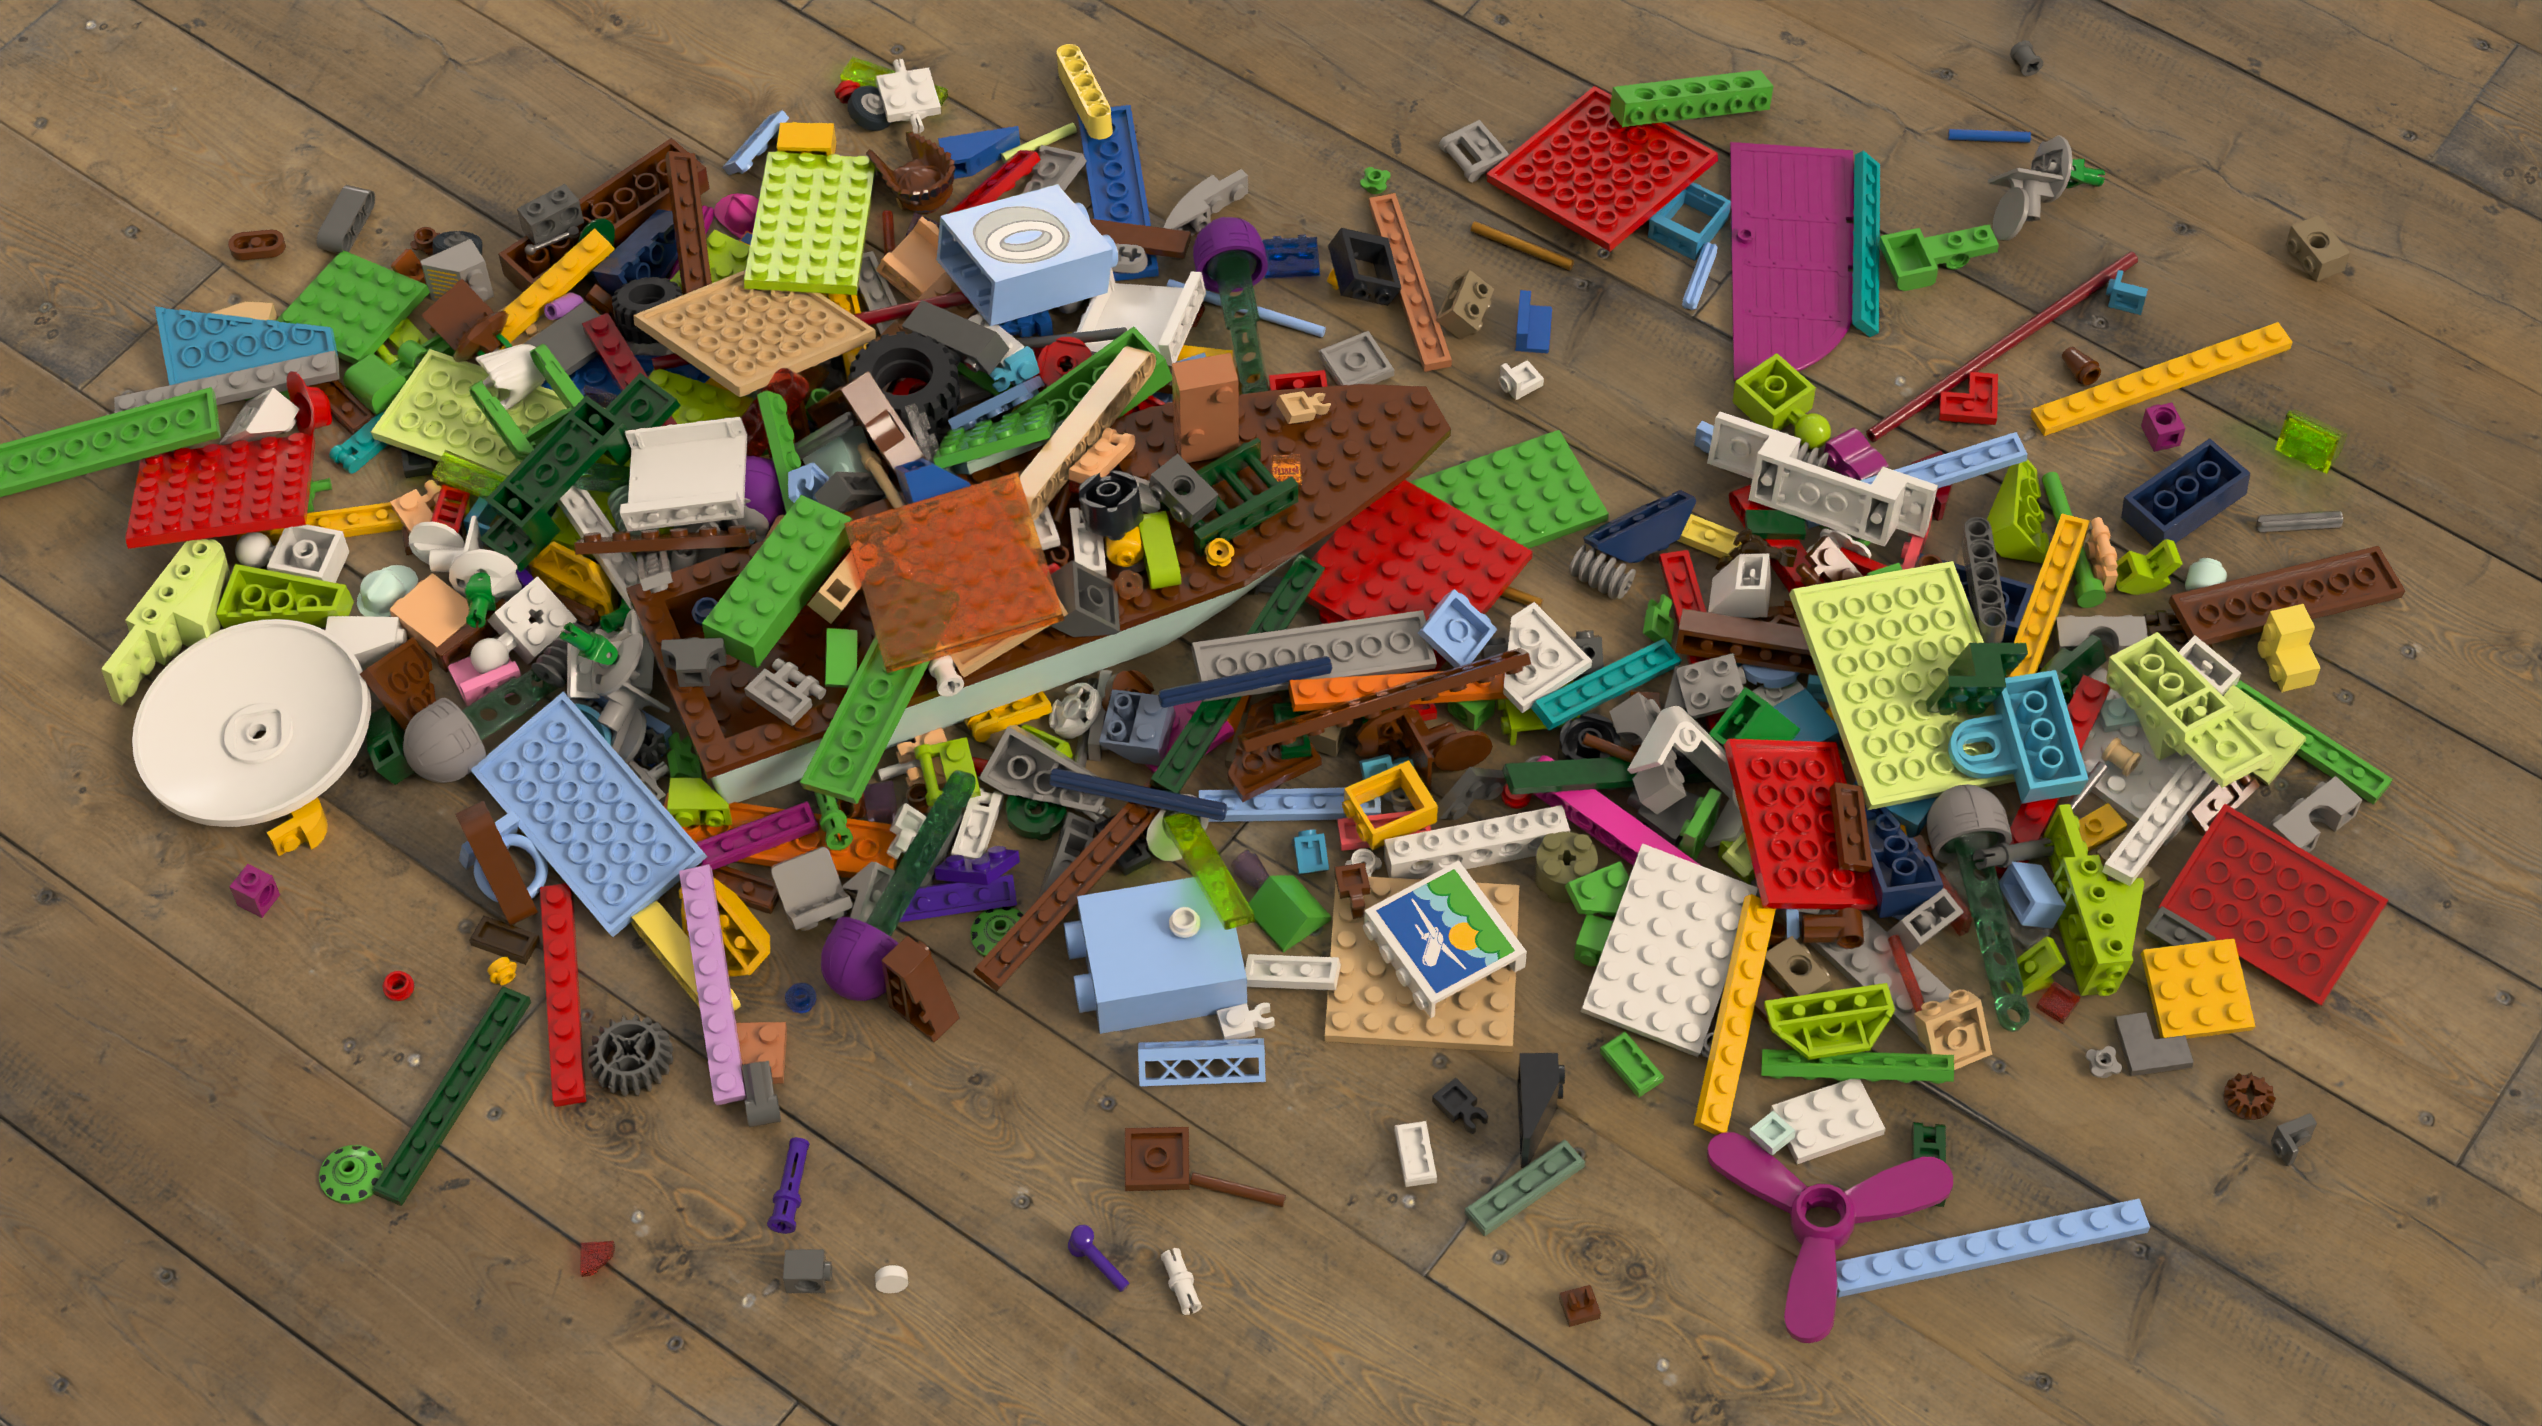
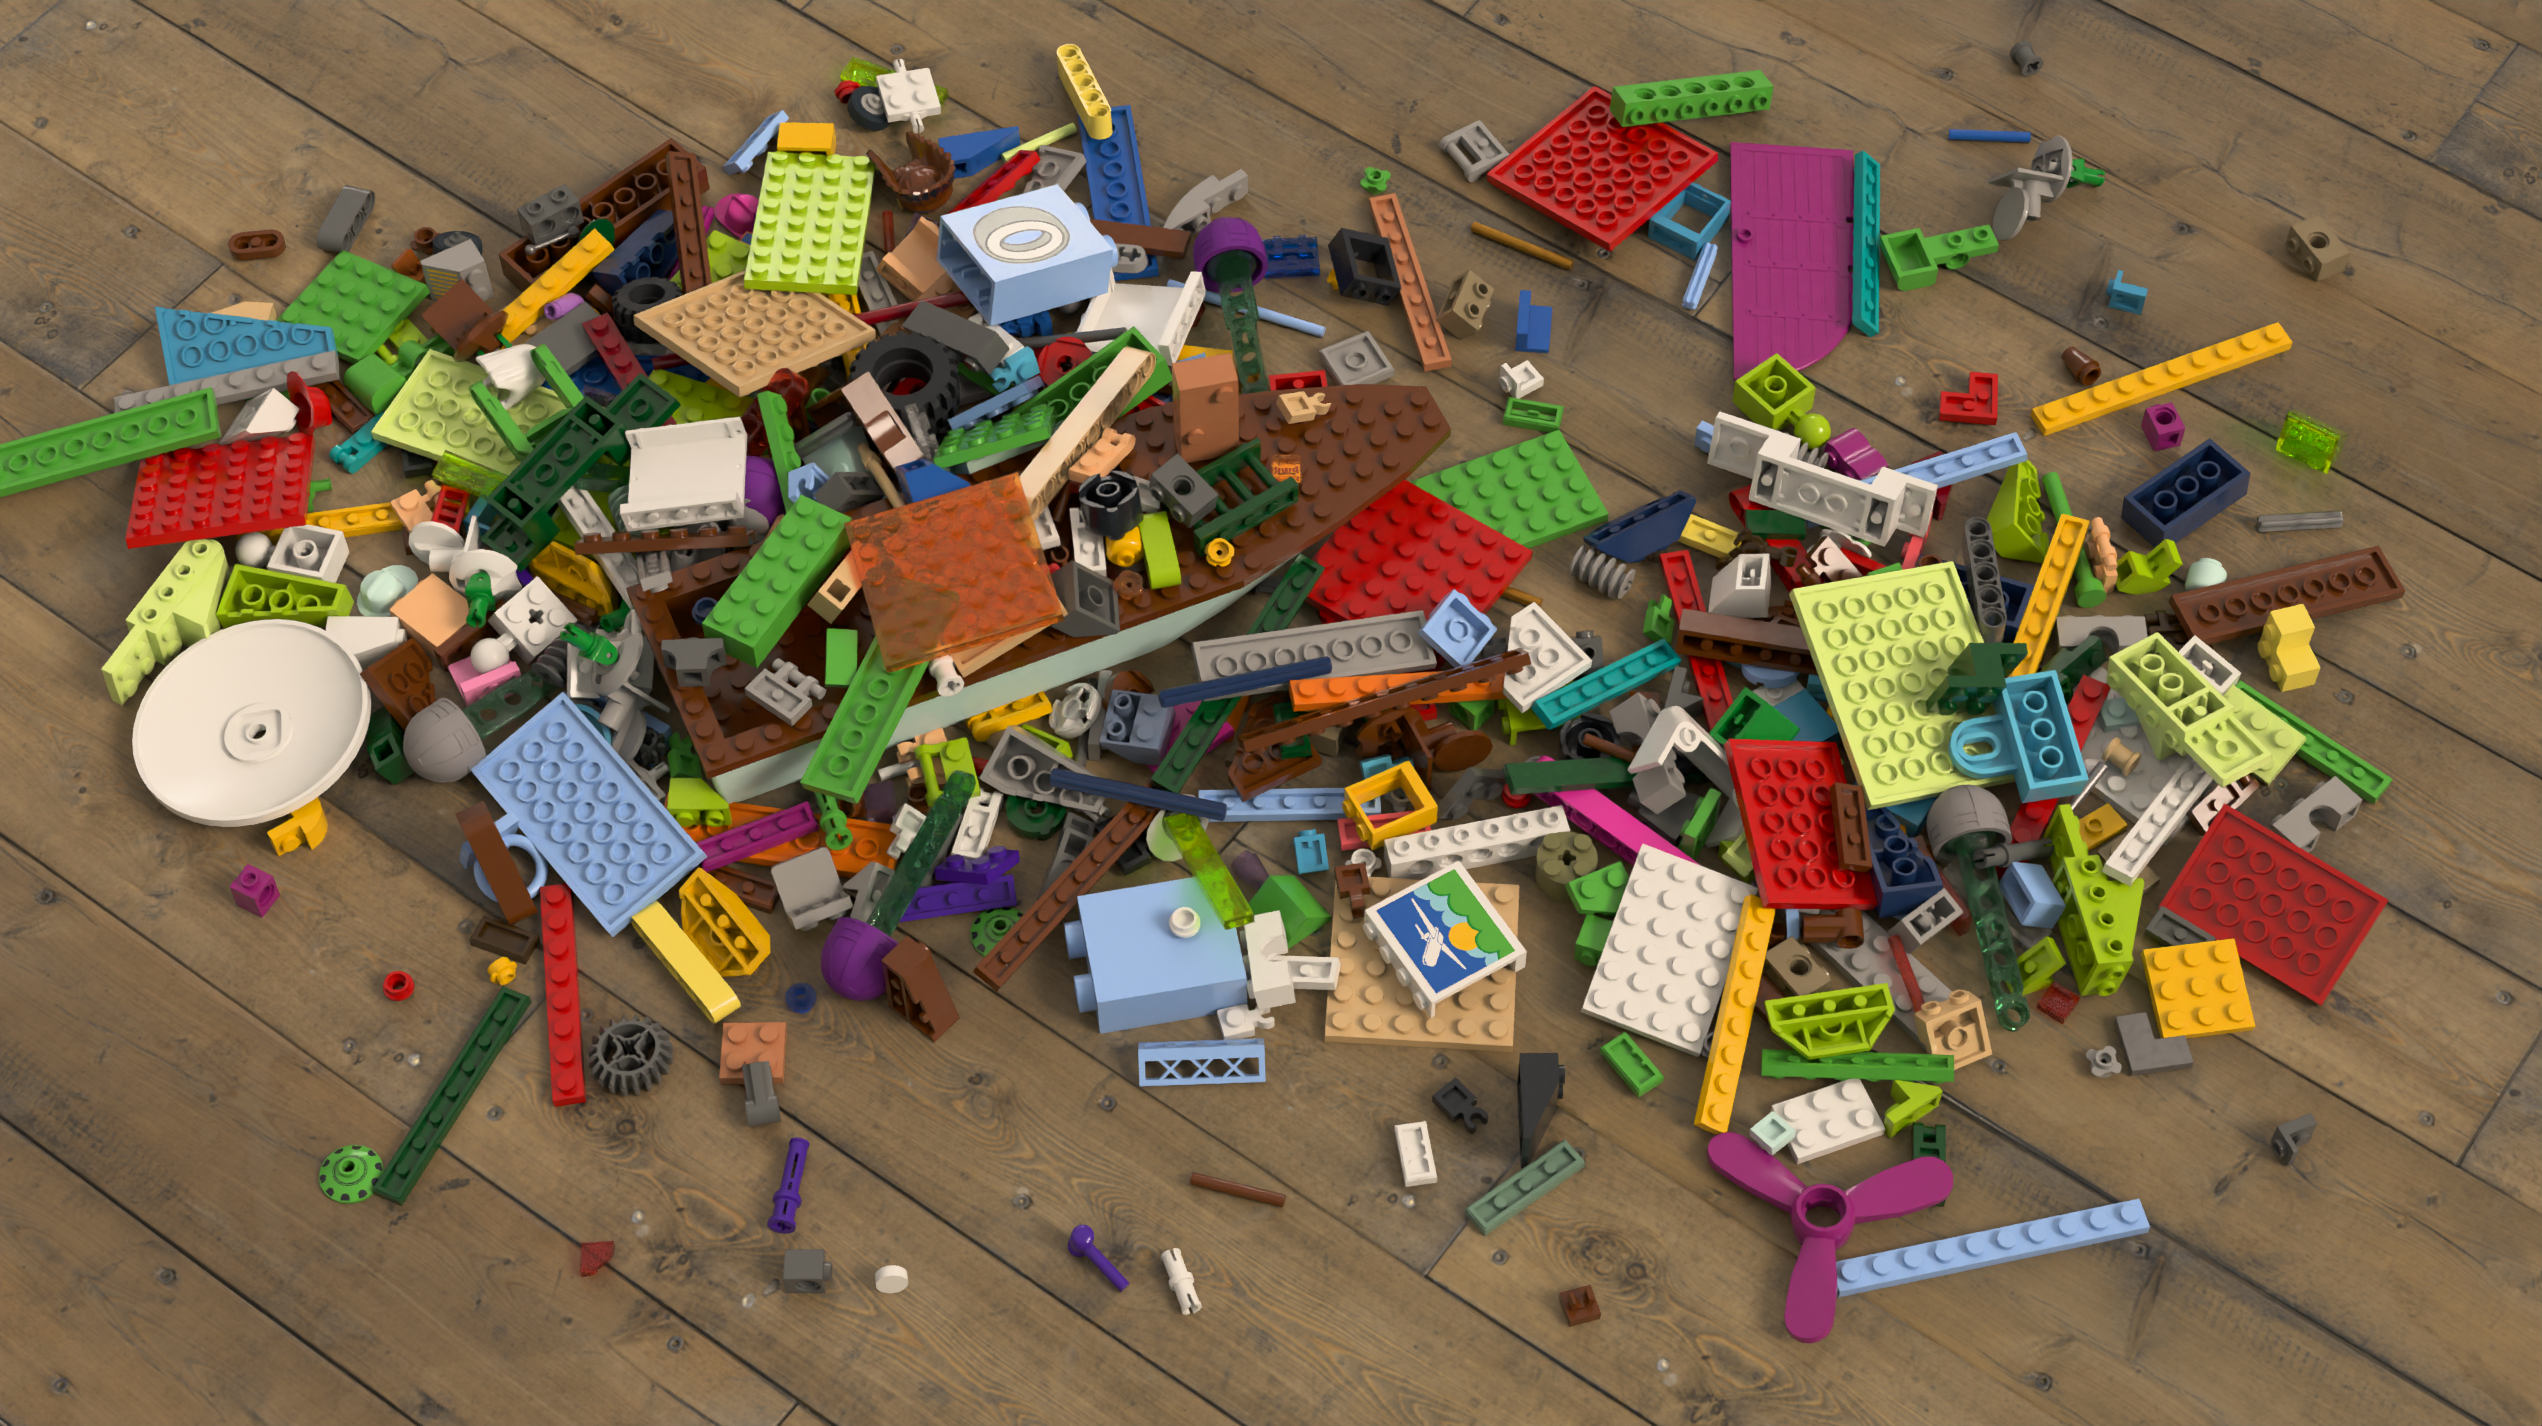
lavender plate [679,864,747,1105] -> none
reddish brown plate [1125,1127,1190,1191] -> none
light grey bracket [1676,653,1747,719] -> none
dark red piece [1866,251,2138,442] -> none
reddish brown gear [2223,1072,2276,1120] -> none
none -> white arch [1240,910,1296,1010]
none -> bright green tile [1503,397,1564,433]
none -> lime slope [1883,1080,1943,1138]

